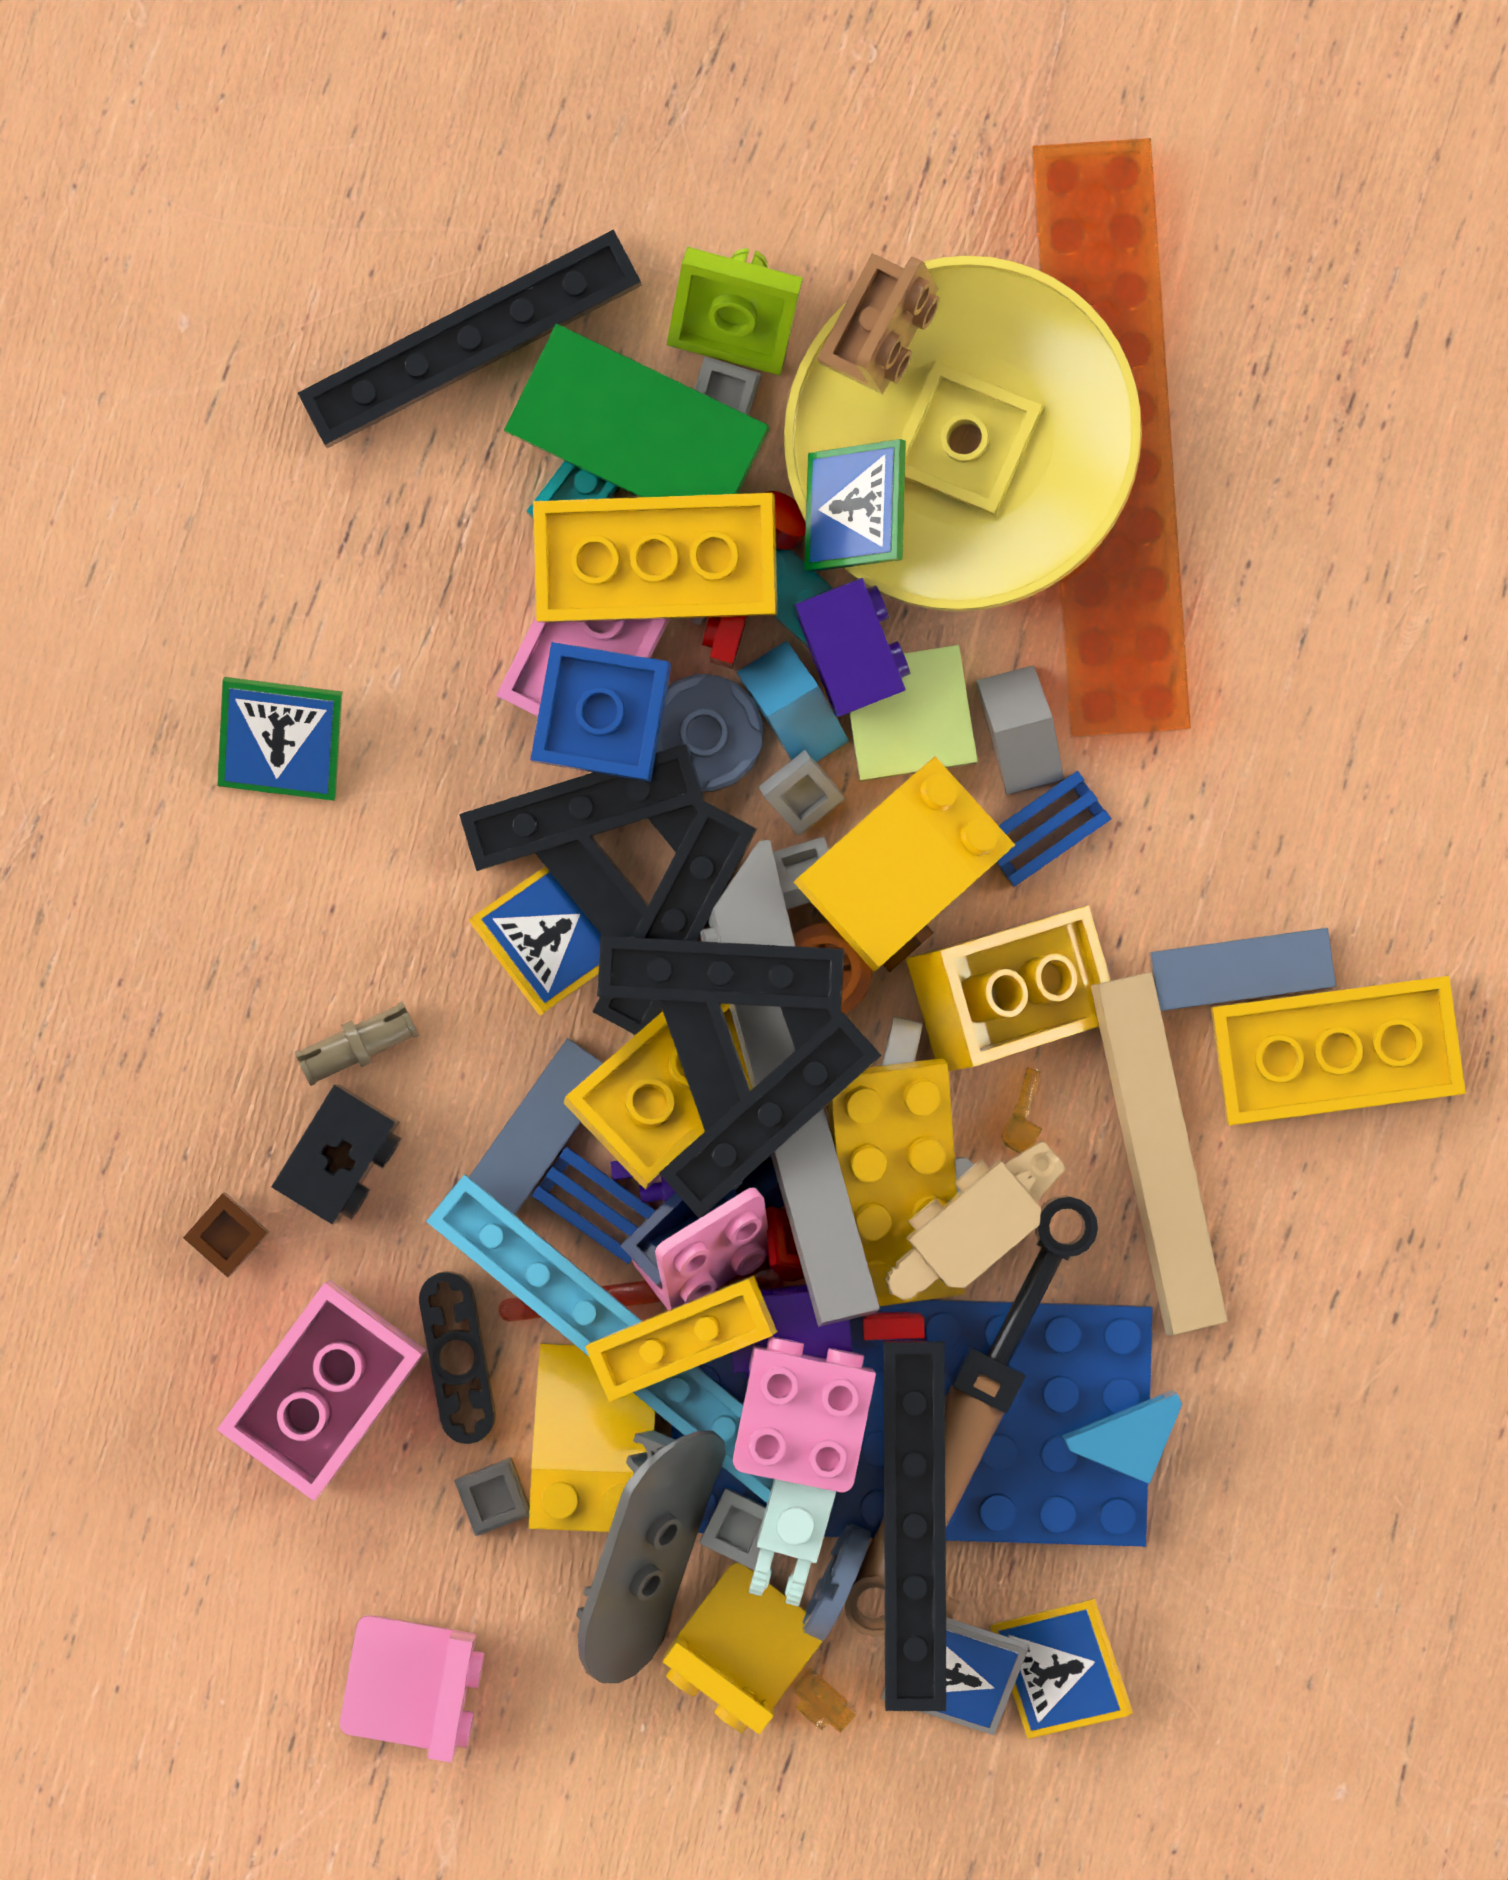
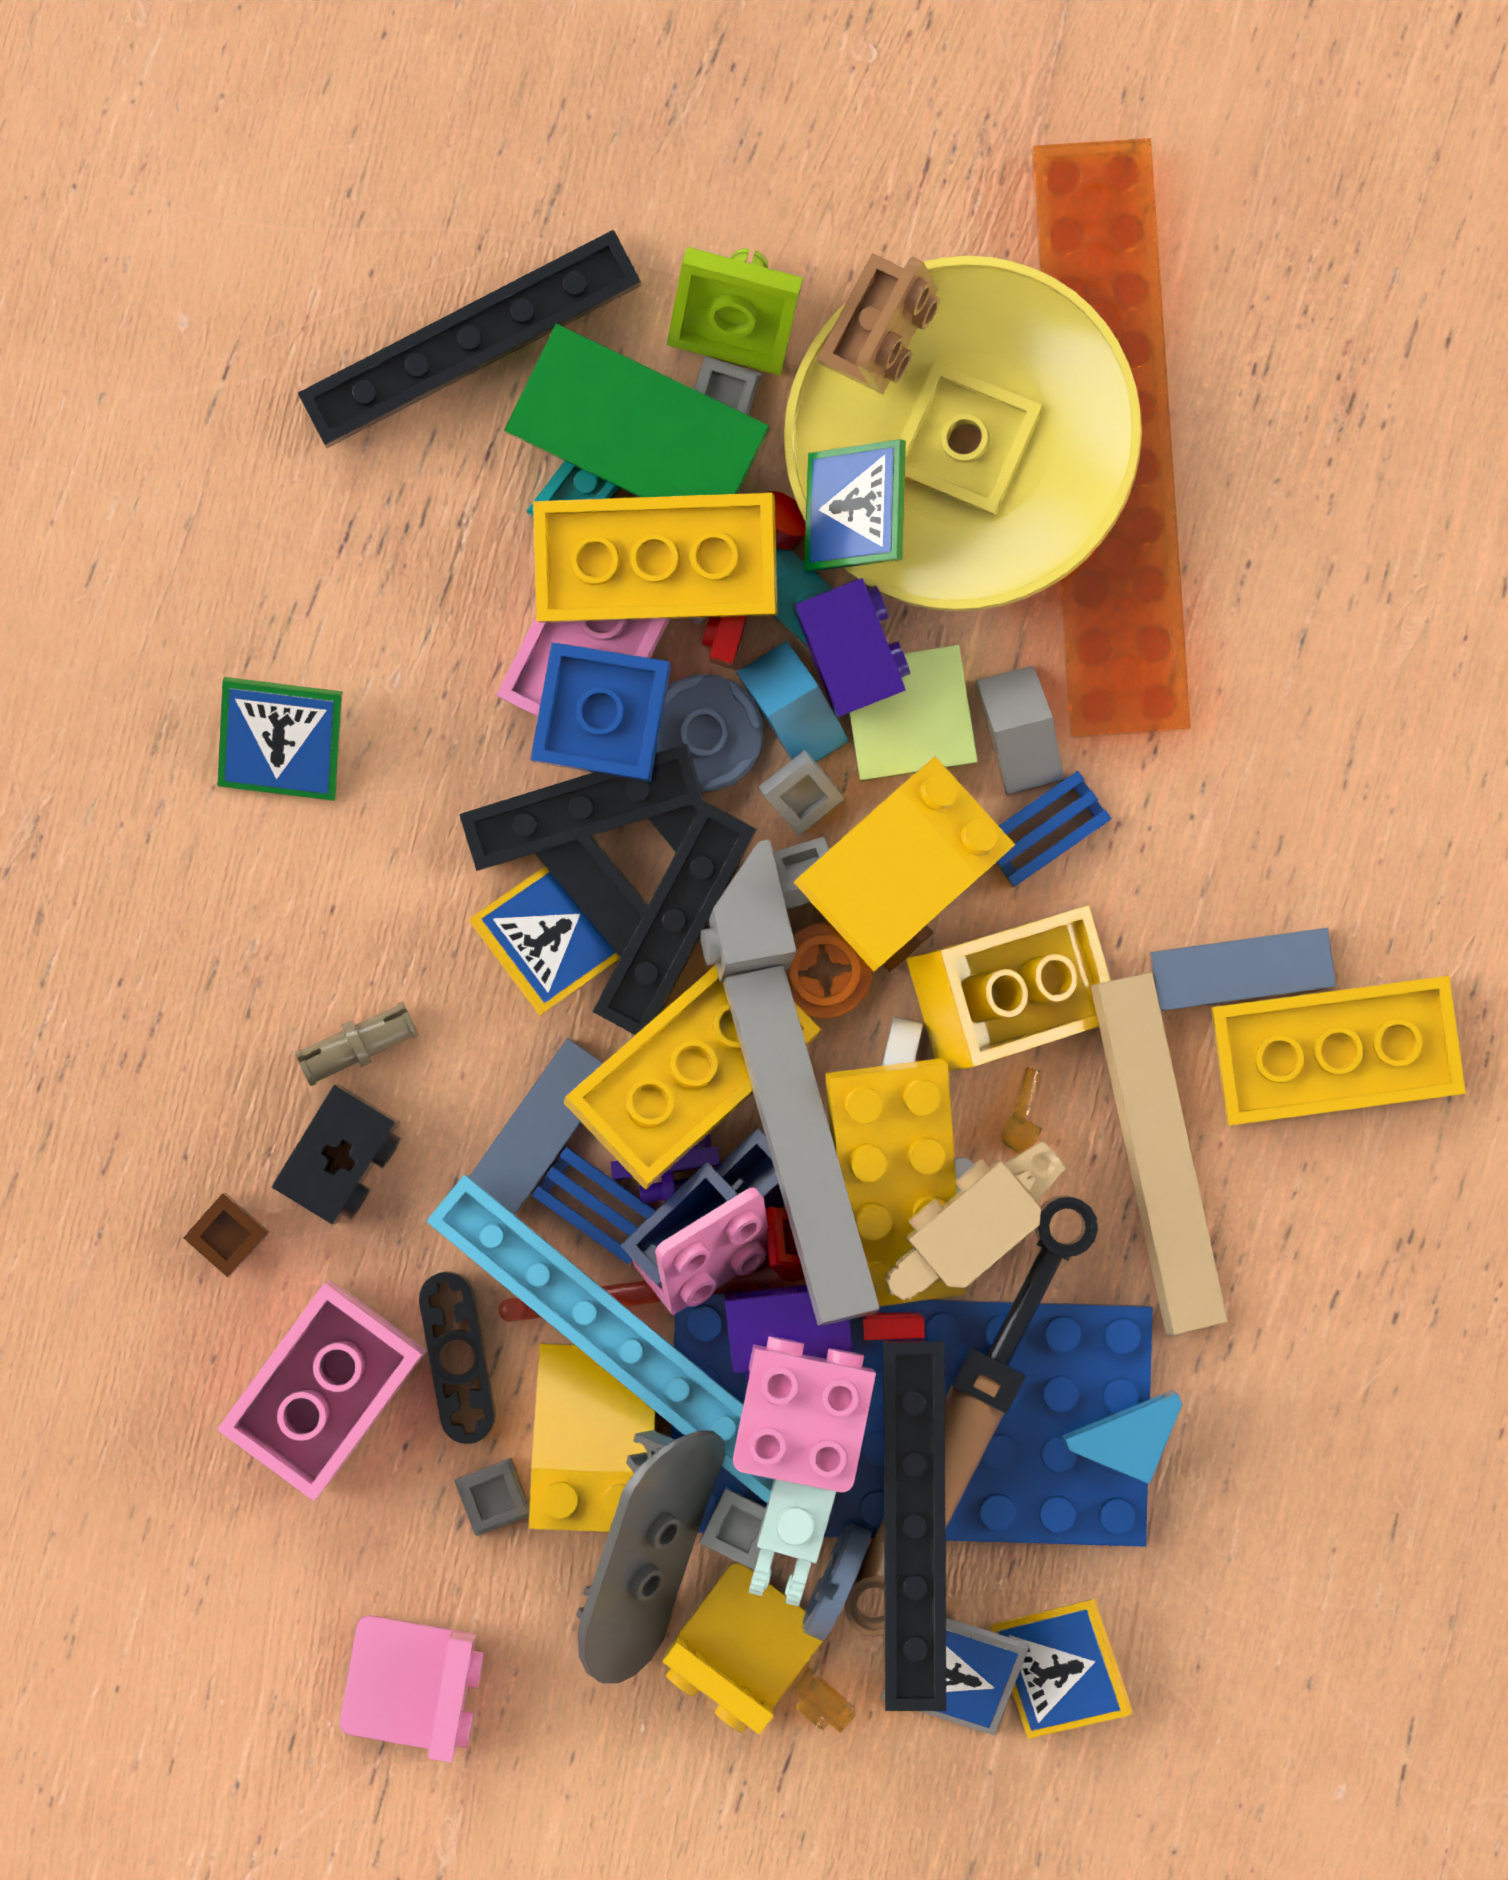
yellow plate [585,1276,777,1402] -> none
black plate [597,936,882,1218] -> none

